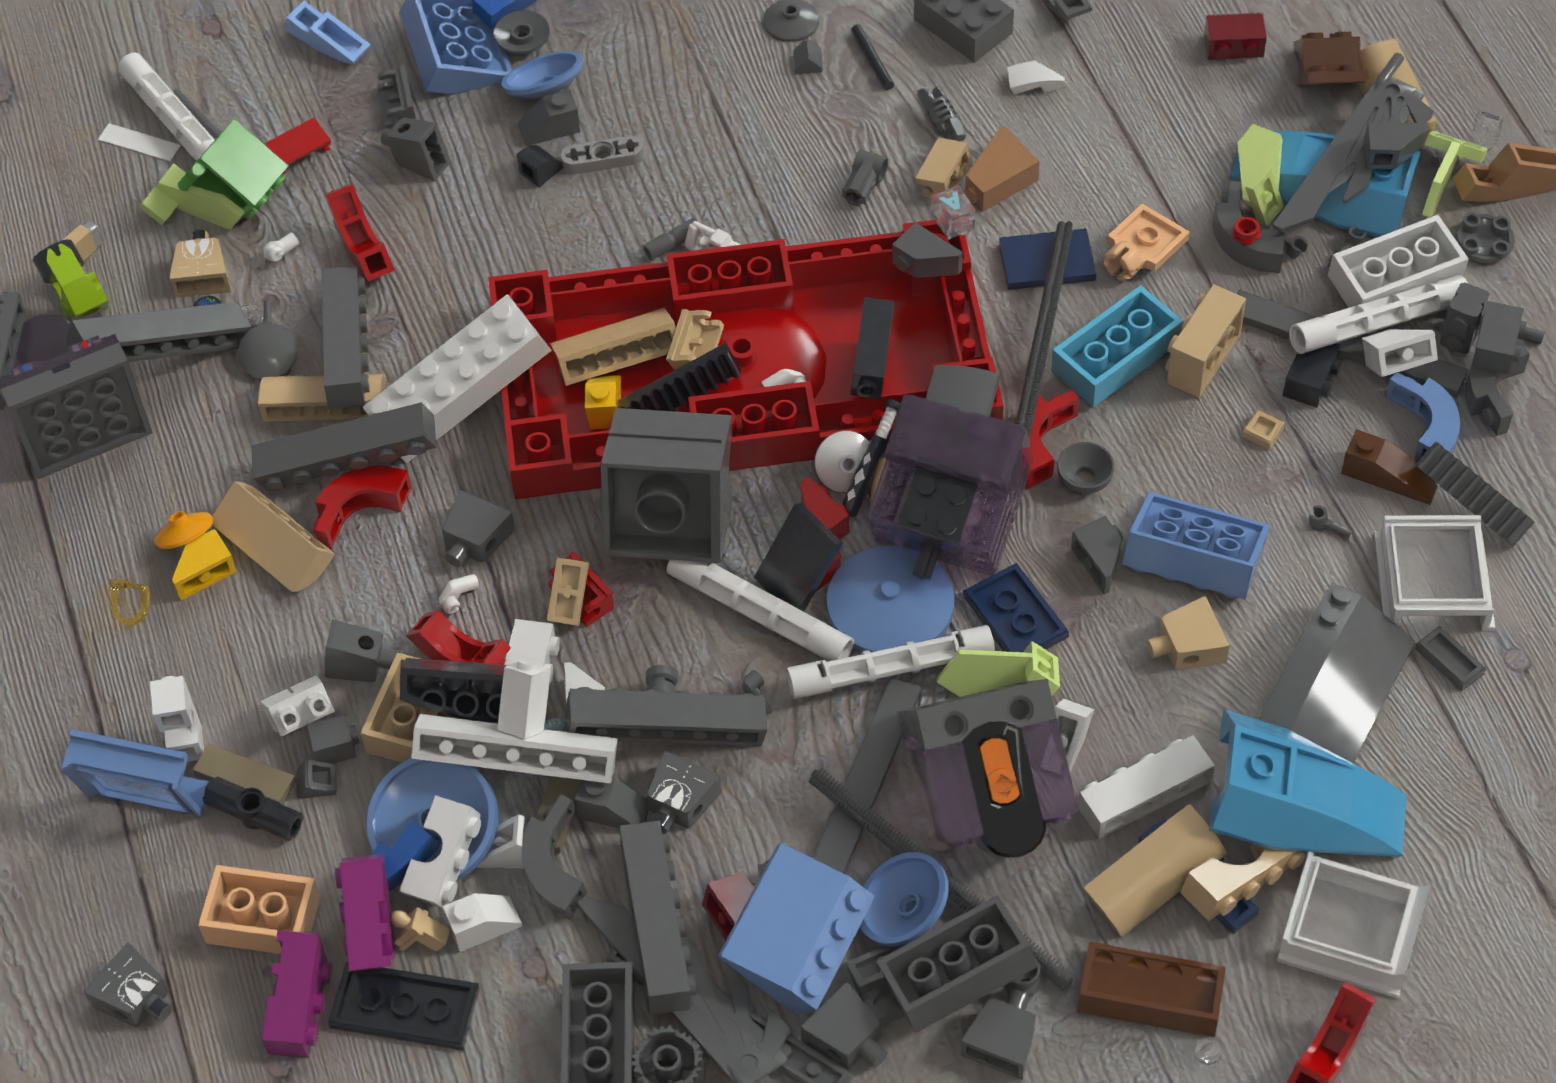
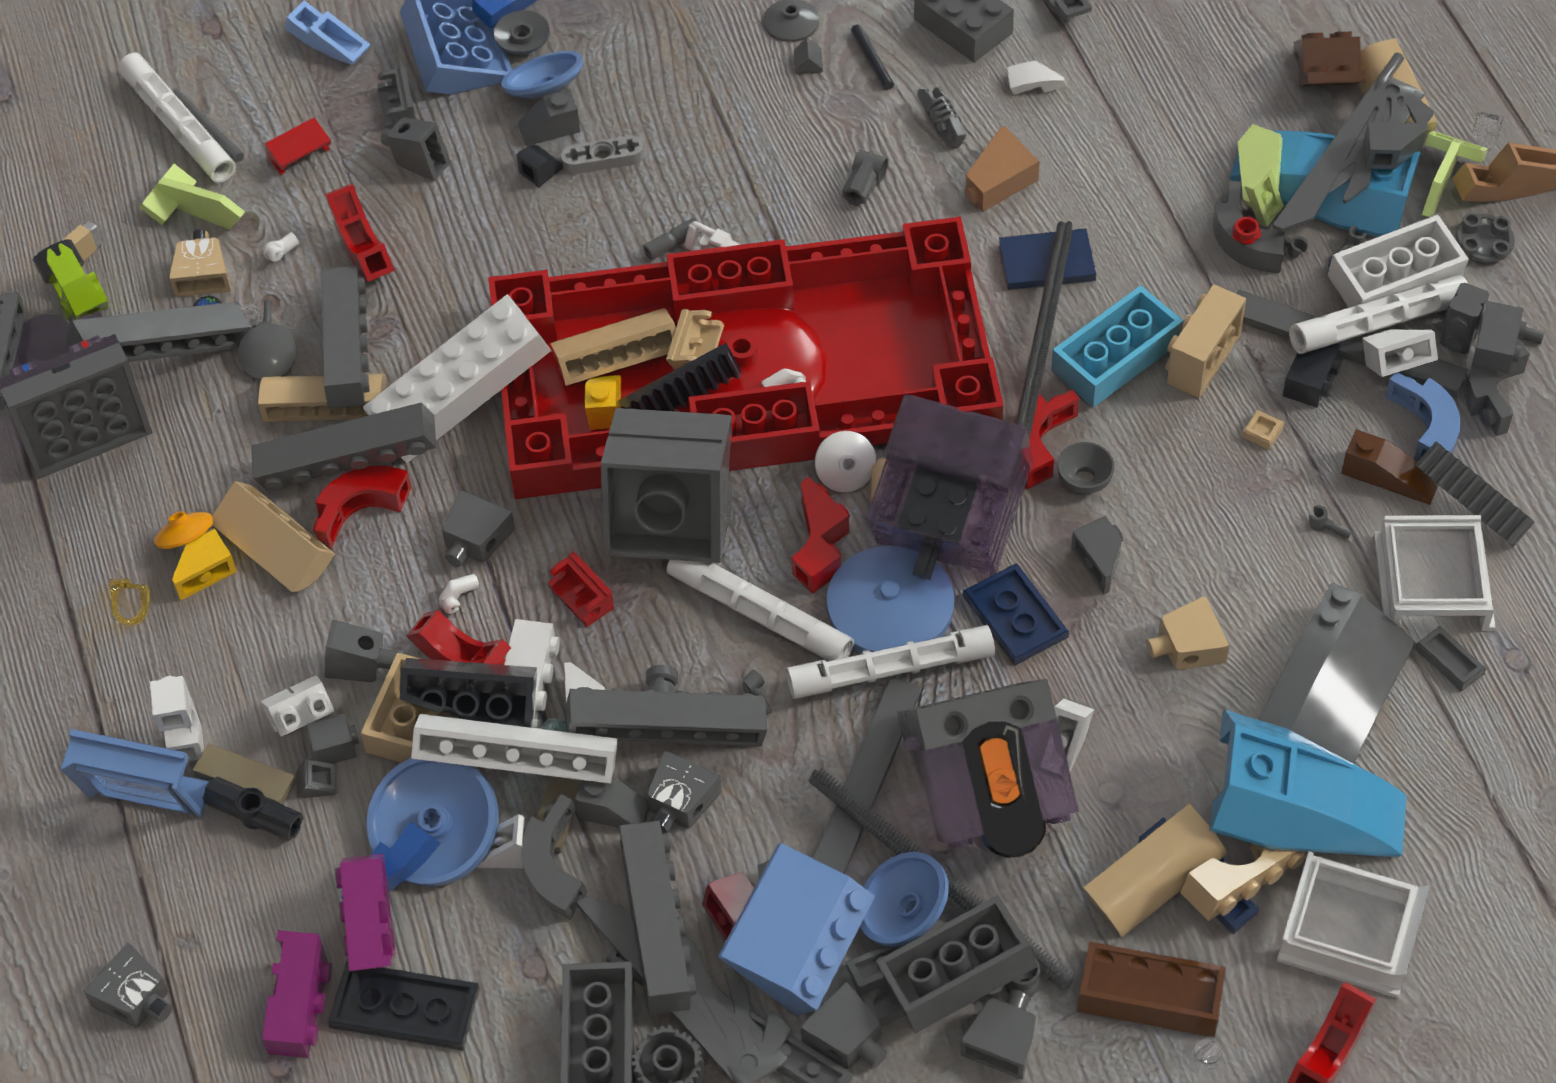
white sticker [98,123,181,161] -> none
container [178,119,288,224] -> none
light nougat brick [198,865,321,954] -> none
tan piece [391,907,450,952] -> none
white arch [399,796,481,908] -> none
white slope [443,893,522,952] -> none
white brick [497,658,551,739] -> none
tan hinge [547,557,590,626] -> none
black tile [754,503,843,612] -> none
black piece [842,399,903,518] -> none
black slope [850,297,895,400] -> none
dark grey slope [892,223,963,278] -> none
tan hinge [915,137,972,203] -> none
dark grey slope [921,365,1000,428] -> none
clear brick [931,185,975,240] -> none
yellowish green piece [937,641,1060,697] -> none
white brick [1078,735,1215,839] -> none
light nougat plate [1104,204,1190,281] -> none
medium blue slope [1122,492,1271,599] -> none
dark red piece [1204,13,1267,60] -> none

